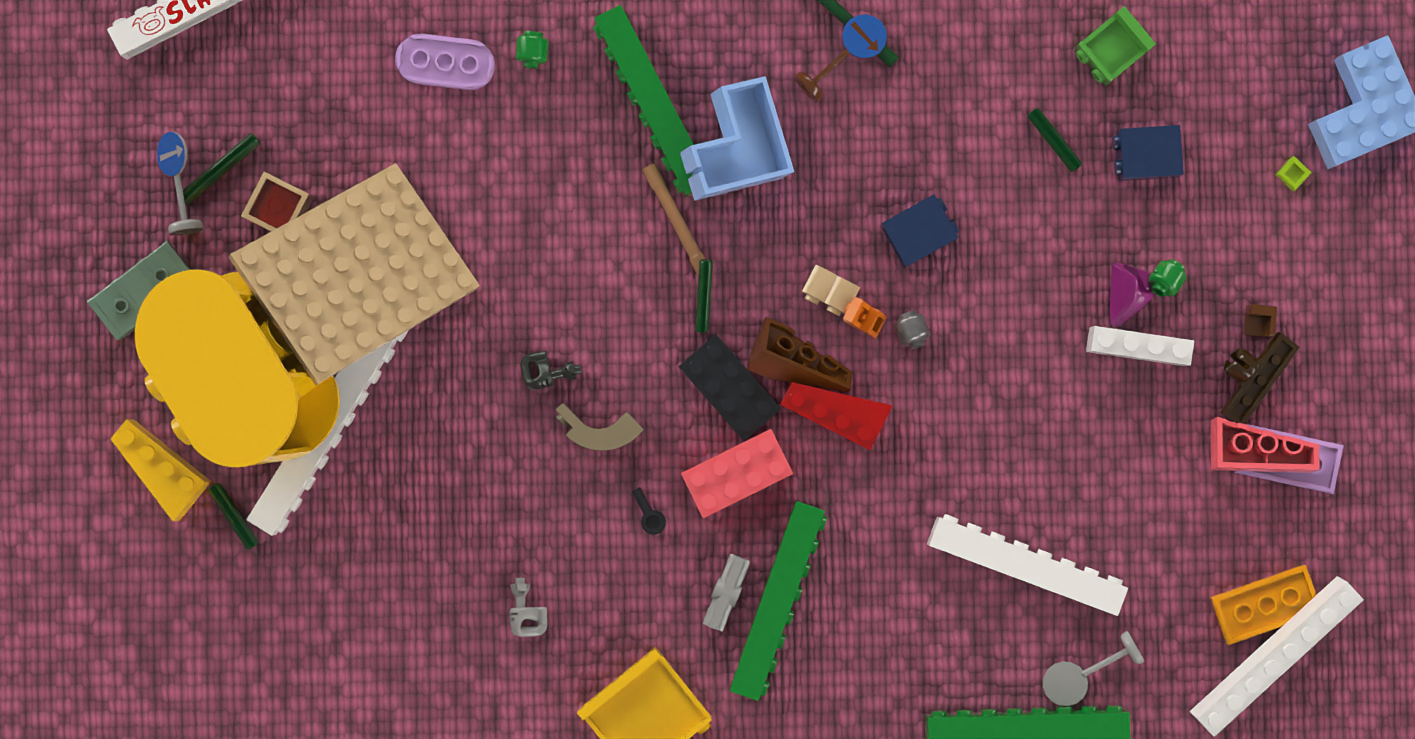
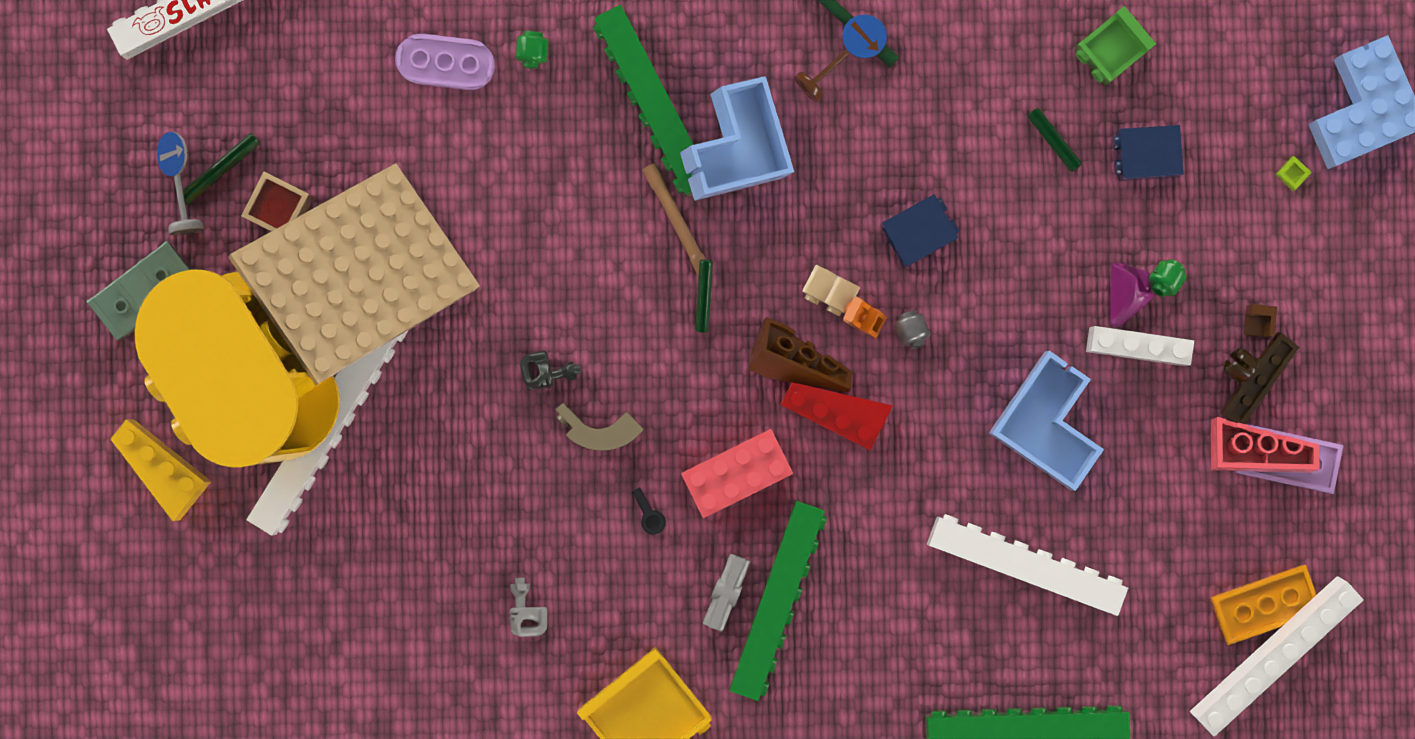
dark green axle [208,483,259,550] -> none
black plate [678,334,781,441] -> none
light grey piece [1043,631,1145,706] -> none
none -> light blue piece [988,351,1104,491]

